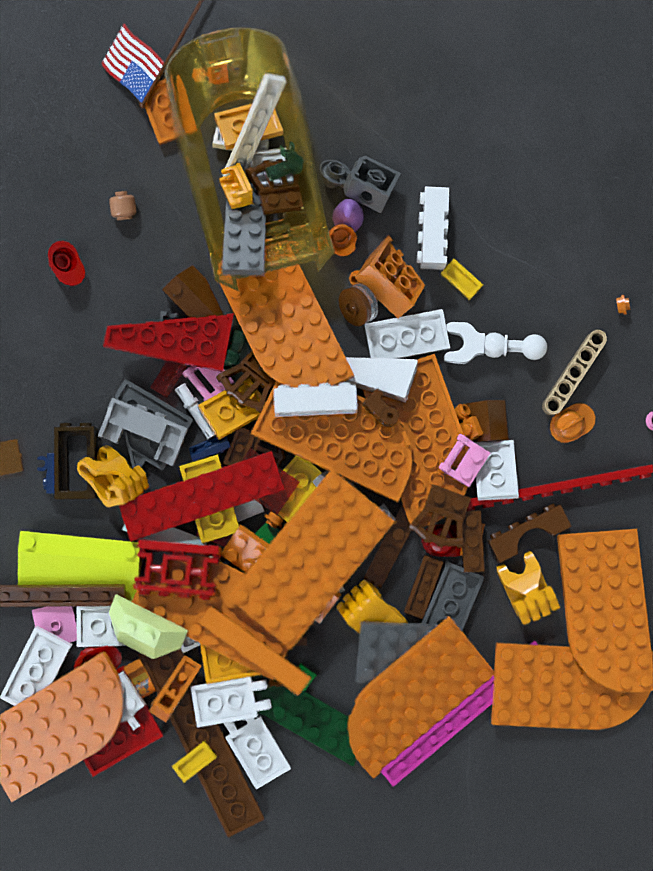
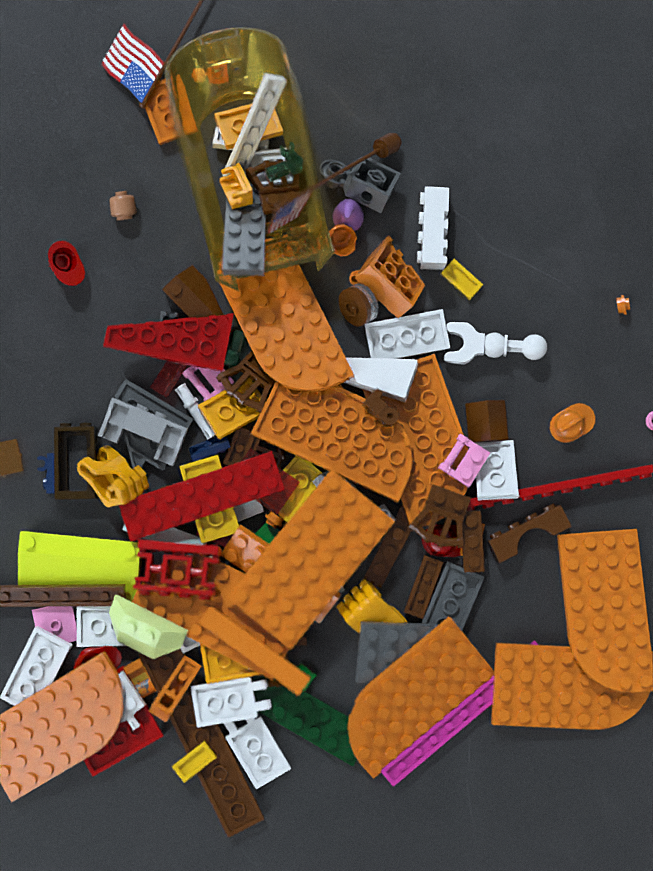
white brick [274,383,357,417] -> none
orange plate [455,404,483,441] -> none
light orange piece [496,551,560,625] -> none
tan beam [542,330,607,415] -> none
none -> reddish brown flag [266,133,402,234]

